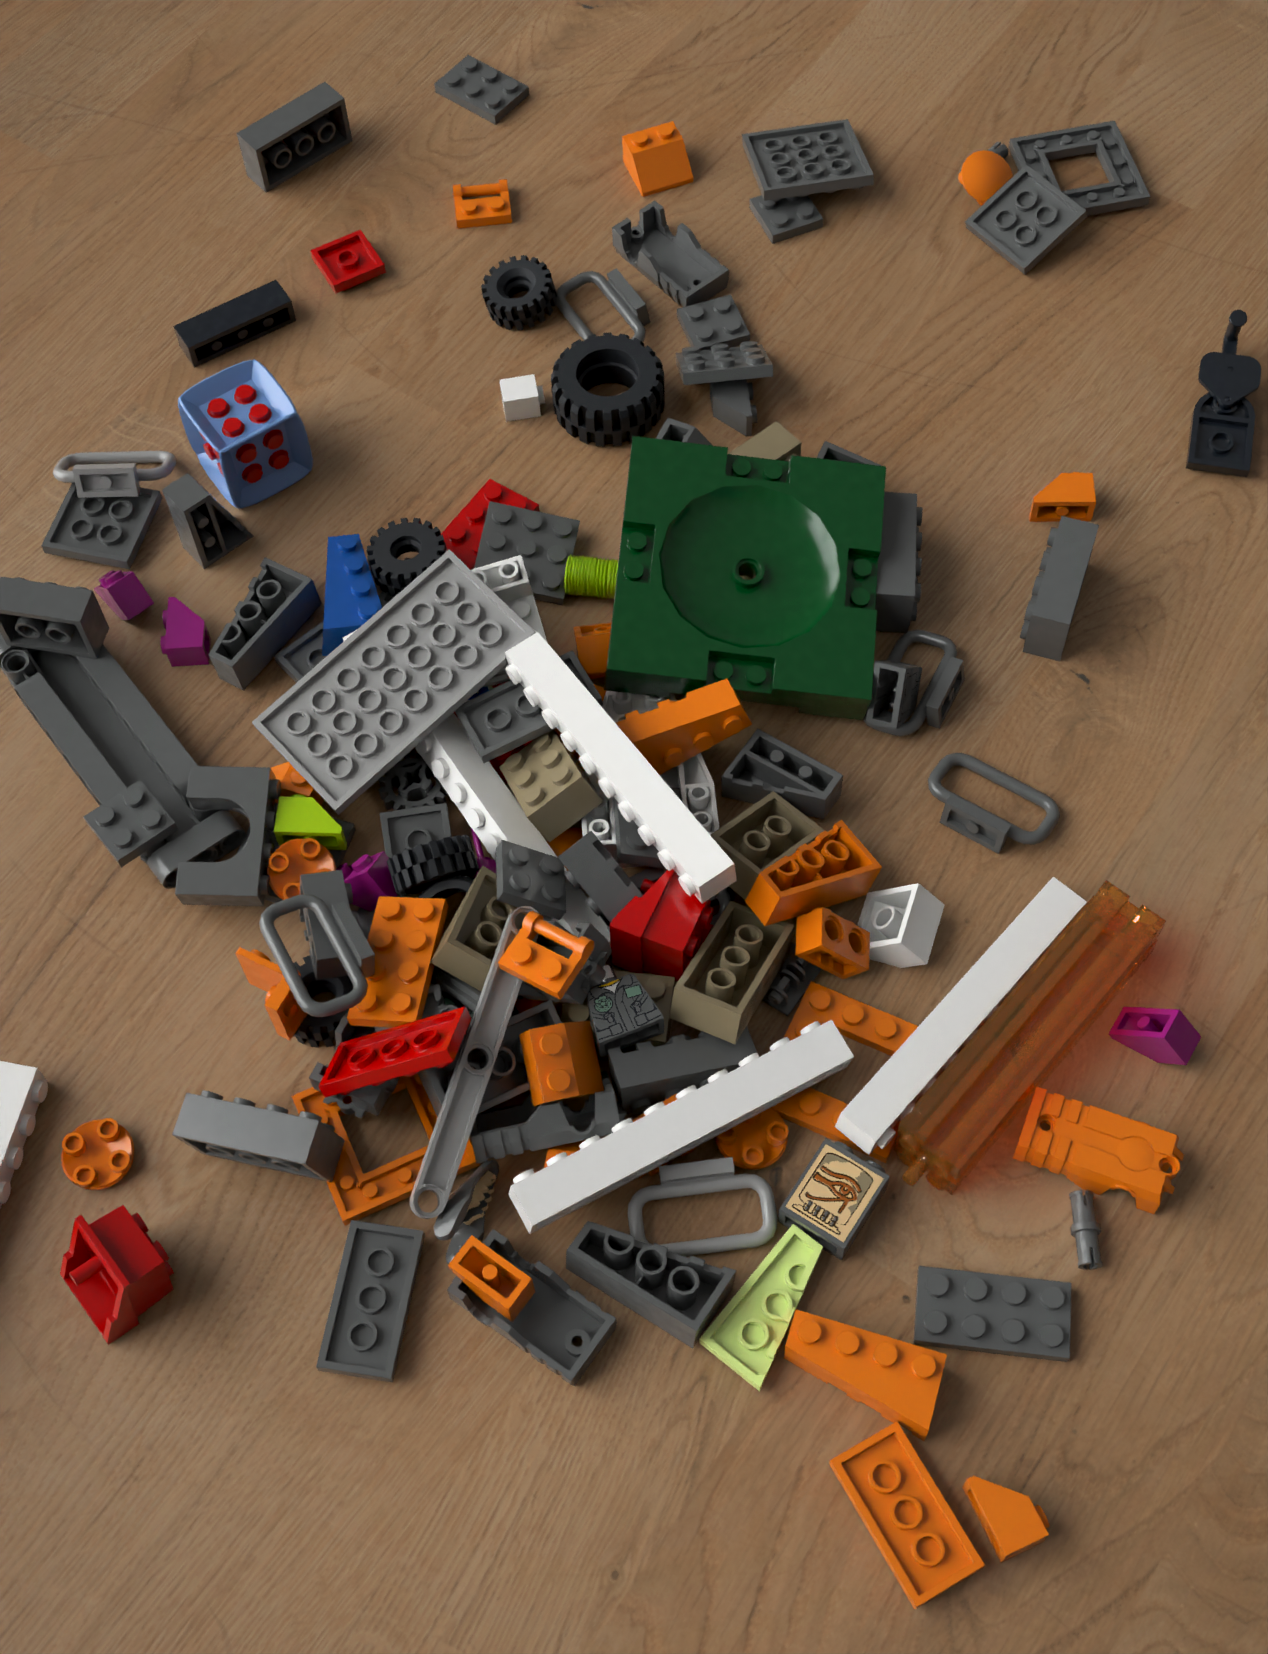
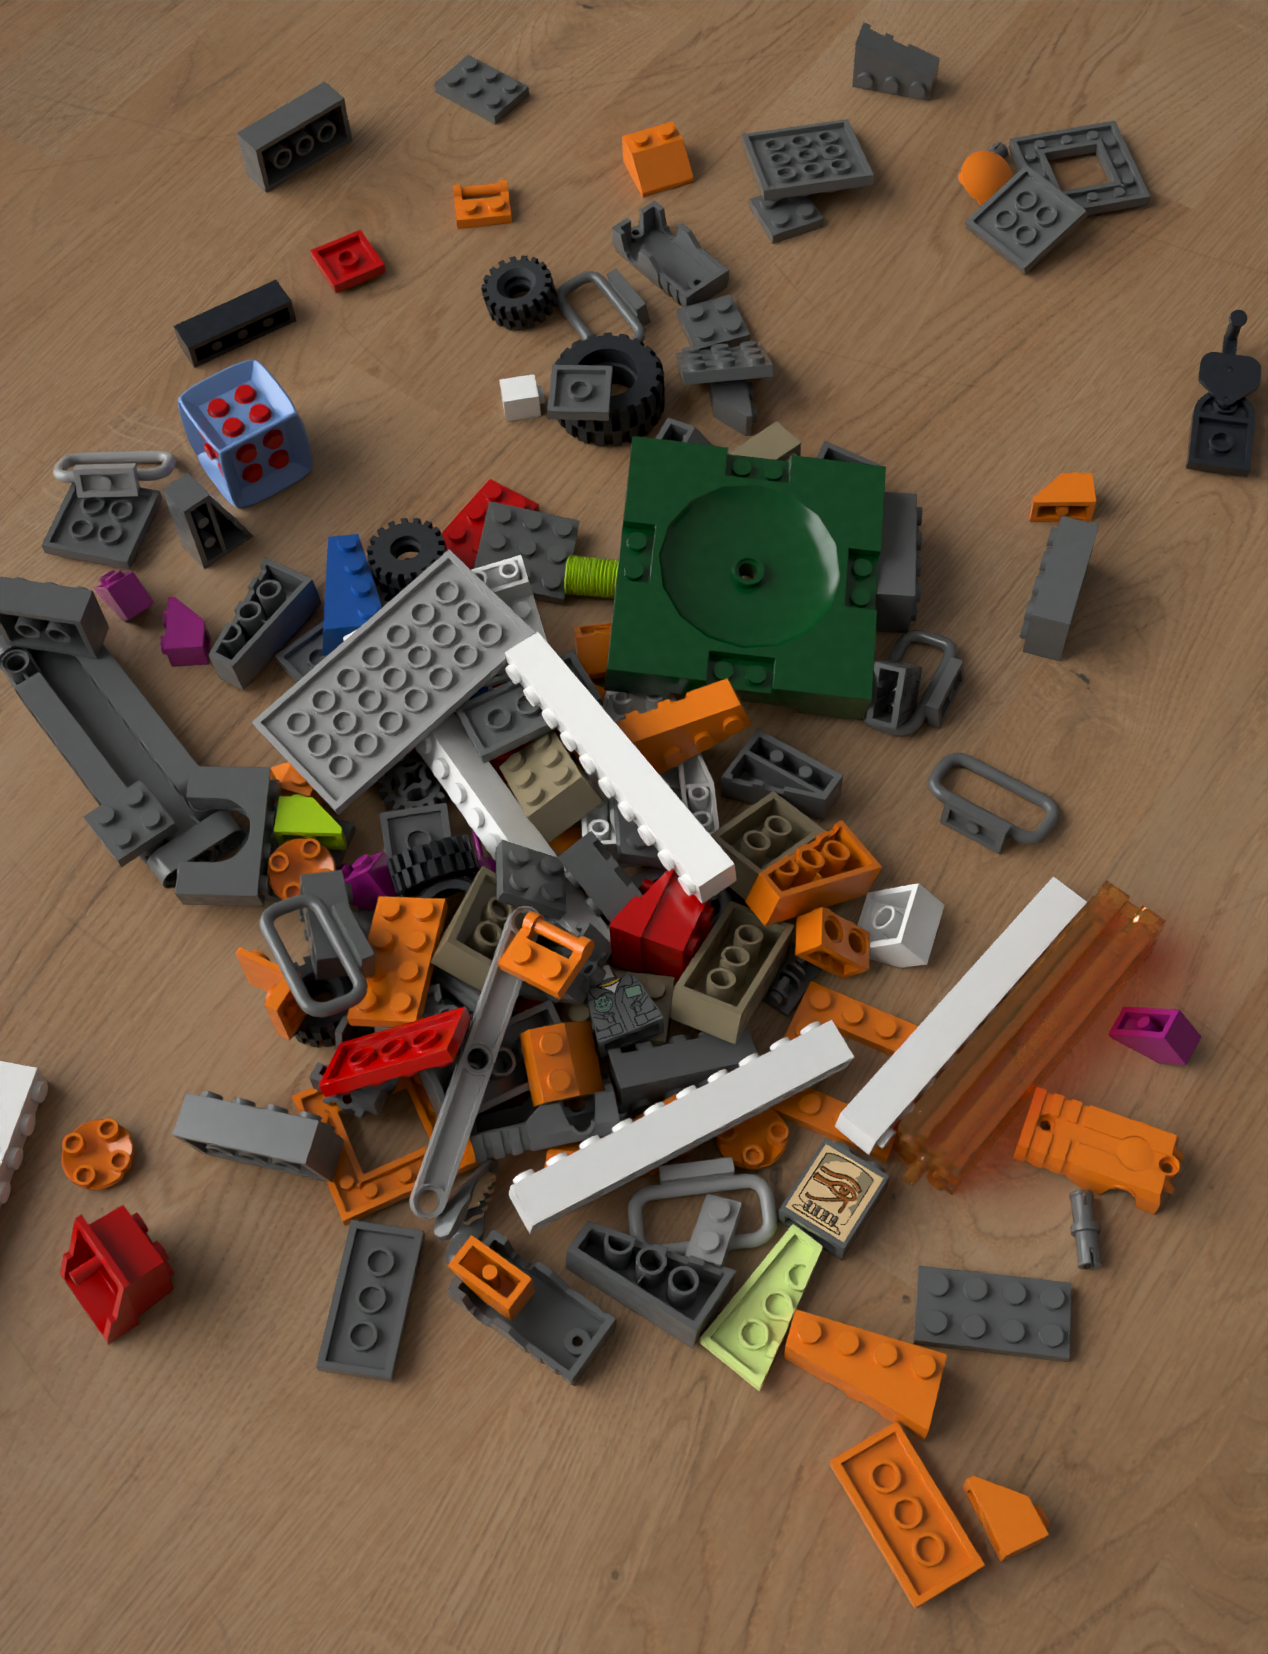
none -> dark grey plate [547,365,613,421]
none -> light grey plate [685,1194,743,1269]
none -> dark grey wedge [852,22,940,101]

